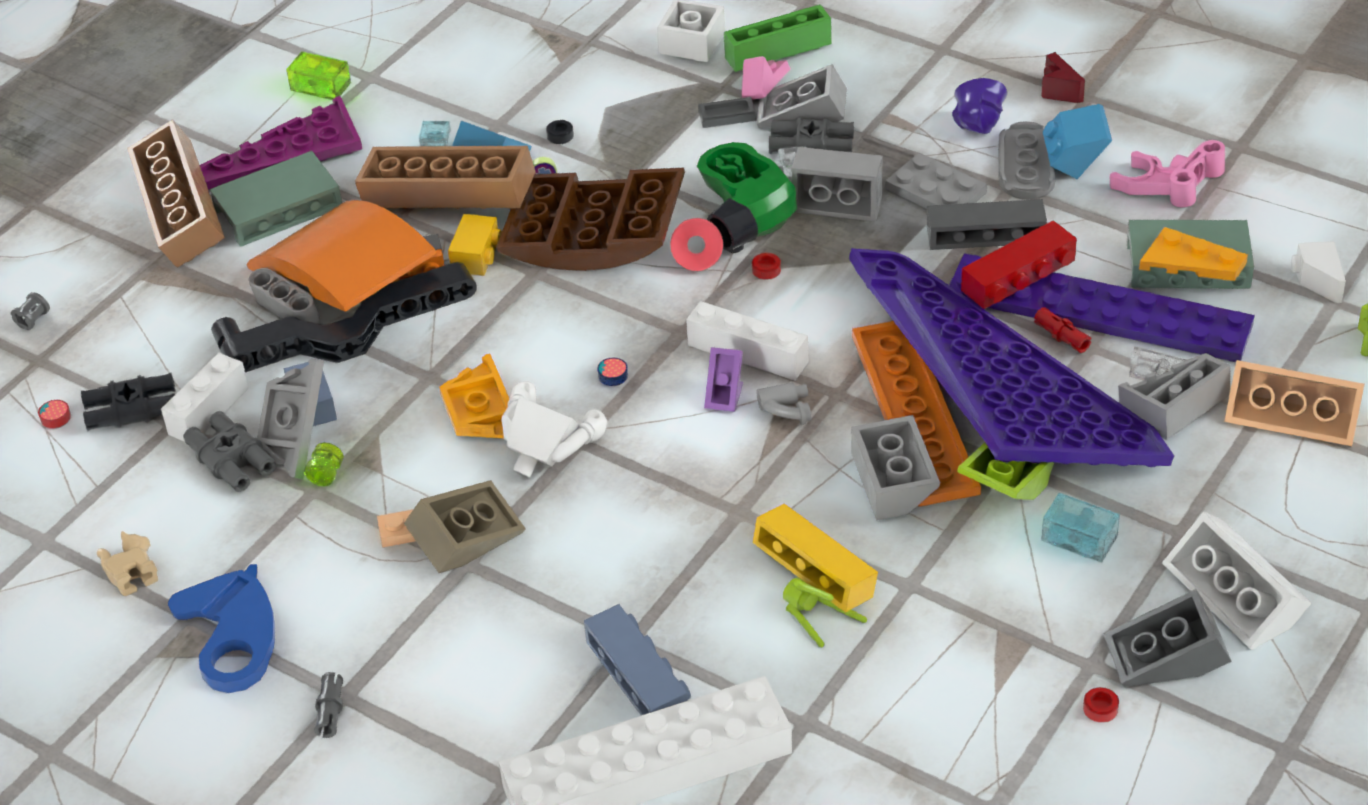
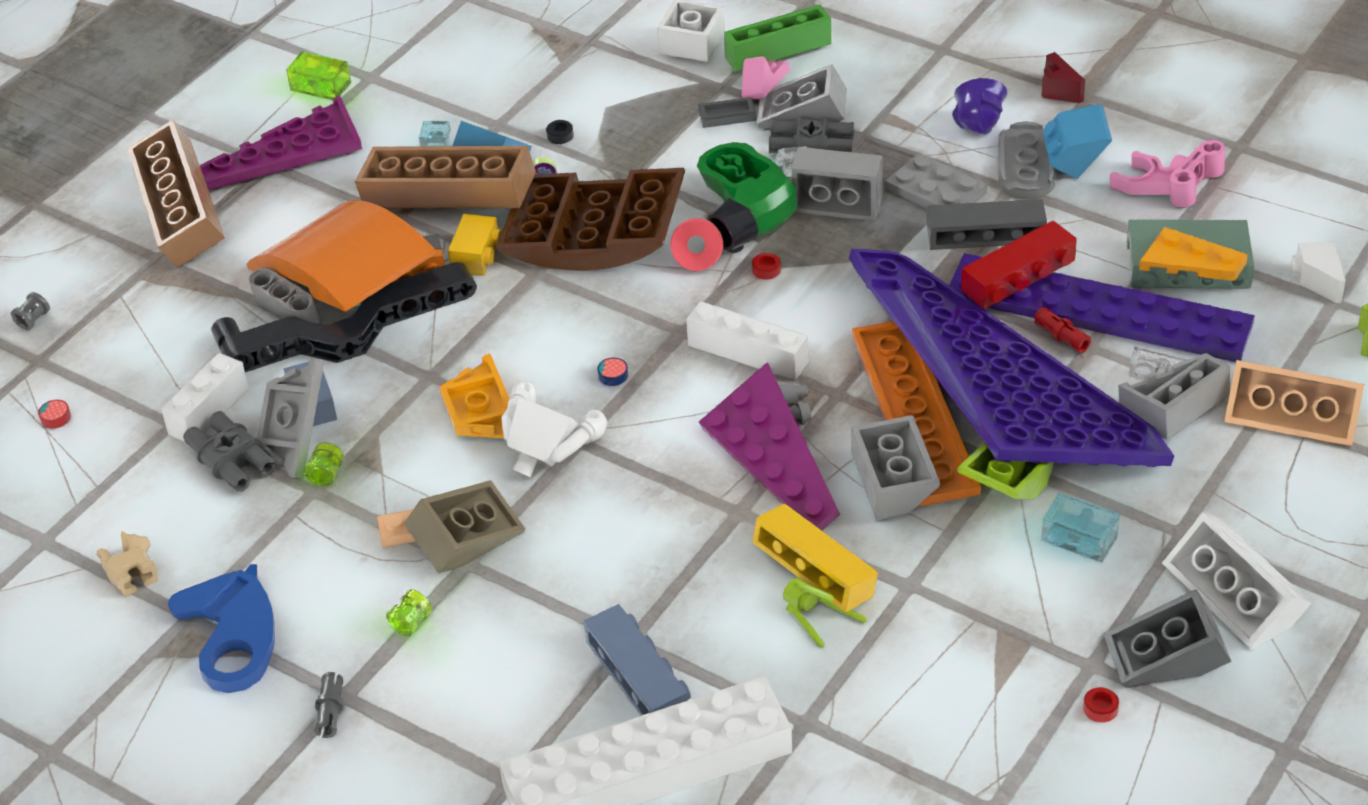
black pin [81,372,176,431] -> none
sand green panel [210,151,342,247] -> none
medium lavender slope [704,347,743,412] -> none
none -> clear neon green wheel [386,589,433,636]
none -> magenta wing [698,362,841,531]

